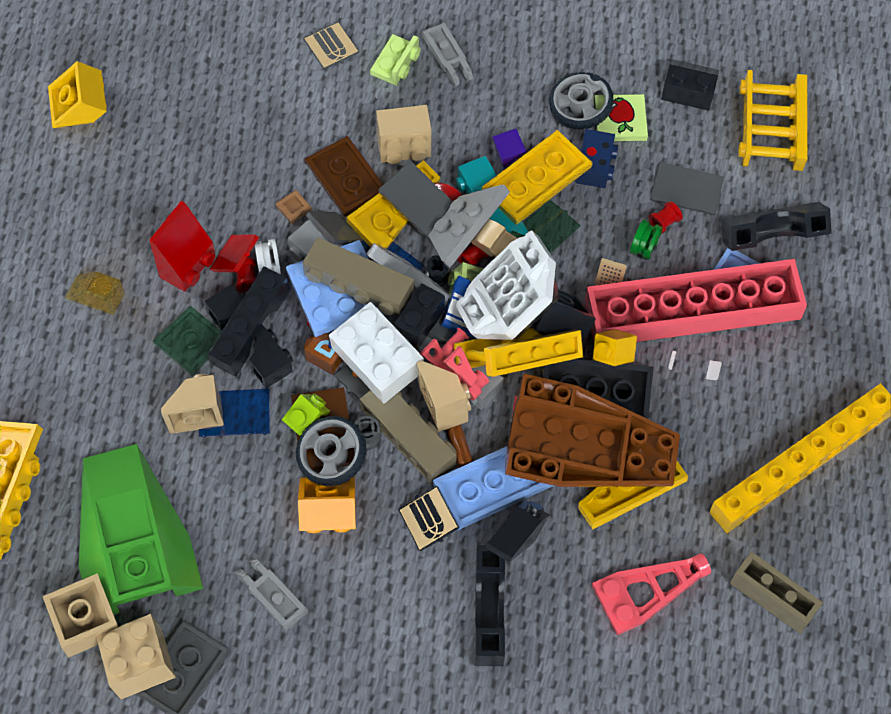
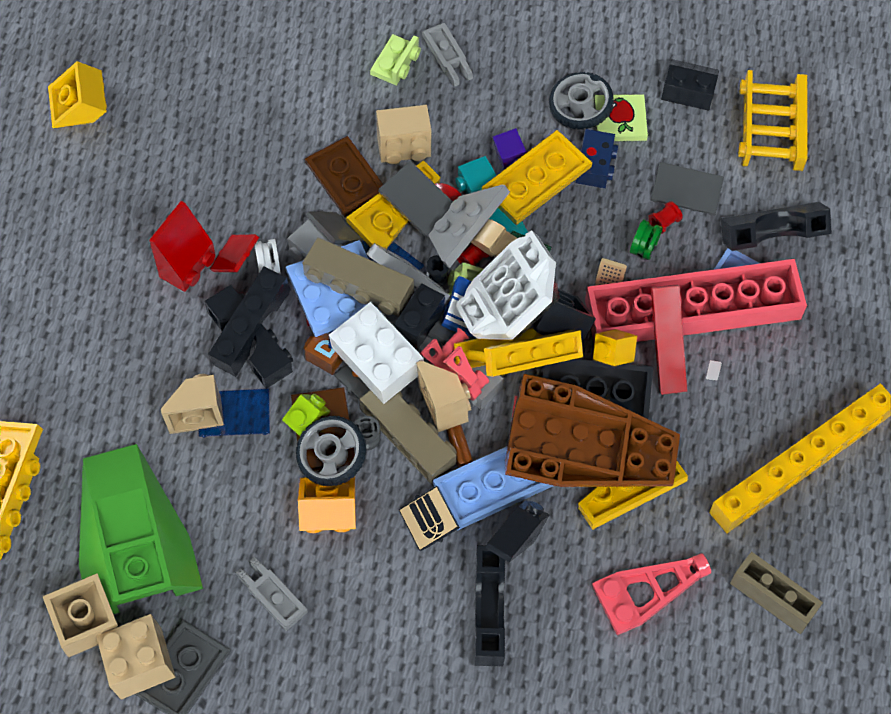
clear yellow slope [65,271,125,315] -> none
clear green tile [153,306,222,376] -> none
red bush [236,258,256,292] -> none
medium nougat tile [276,190,312,224] -> none
piece [303,22,359,70] -> none
clear green piece [524,200,581,254] -> none
none -> tile [651,285,687,395]

